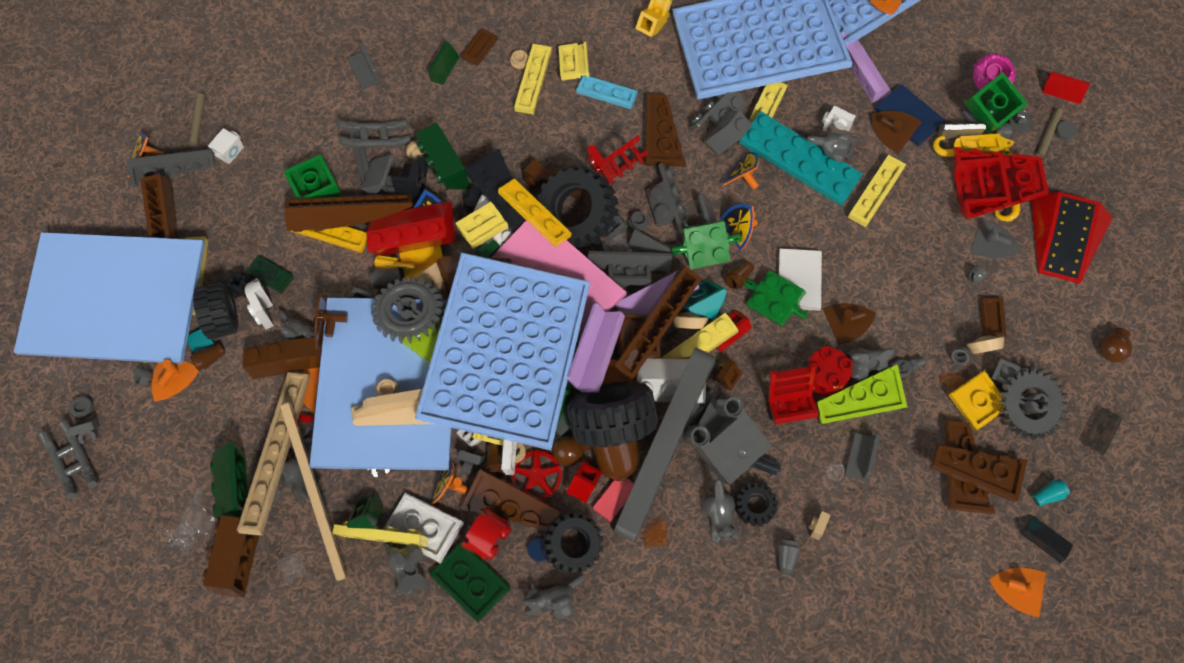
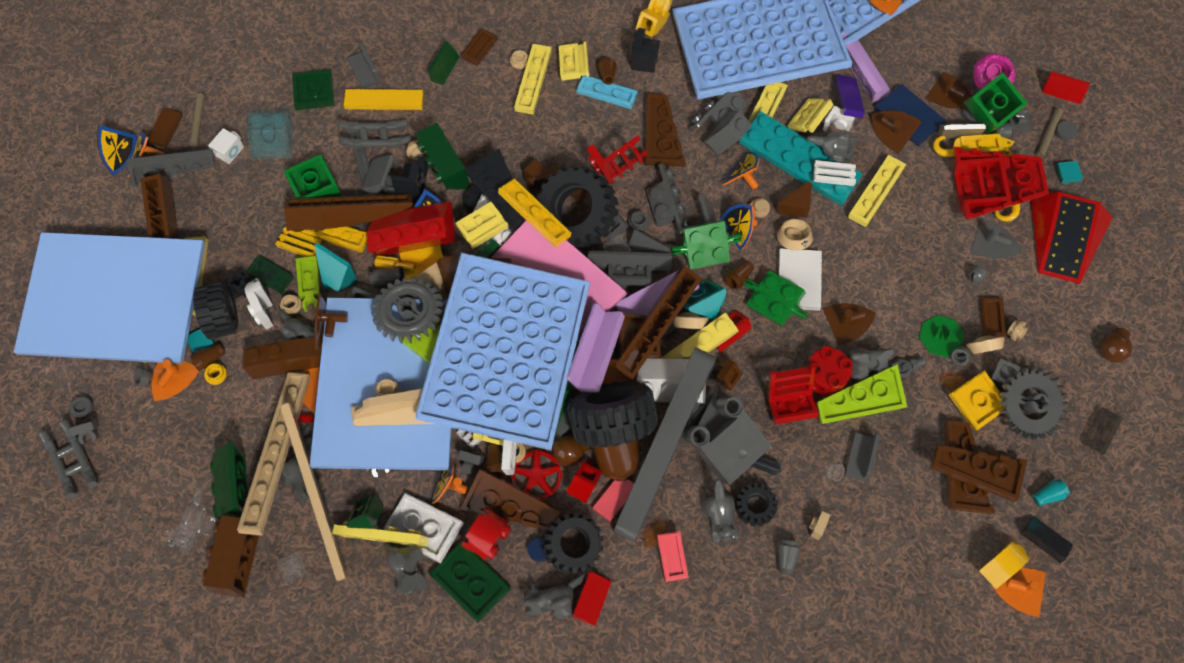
none -> shield [97,125,137,176]
none -> reddish brown tile [147,108,183,148]
none -> yellow plate [204,364,227,385]
none -> clear light blue slope [247,112,294,160]
none -> yellow tile [275,227,323,257]
none -> tan plate [280,295,302,315]
none -> dark green plate [292,69,335,111]
none -> lime plate [296,256,321,312]
none -> teal slope [314,243,358,292]
none -> yellow tile [344,89,424,110]
none -> red slope [573,571,612,626]
none -> reddish brown cone [598,57,617,85]
none -> black panel [632,28,660,73]
none -> coral tile [657,531,689,582]
none -> tan plate [750,198,770,218]
none -> reddish brown slope [775,181,812,218]
none -> tan hat [777,219,813,250]
none -> light yellow plate [788,99,833,133]
none -> white tile [814,160,856,186]
none -> dark purple tile [835,75,865,118]
none -> green piece [919,315,965,358]
none -> reddish brown shield [925,72,971,109]
none -> yellow brick [979,540,1030,589]
none -> tan plate [1007,320,1027,341]
none -> teal tile [1055,161,1083,184]

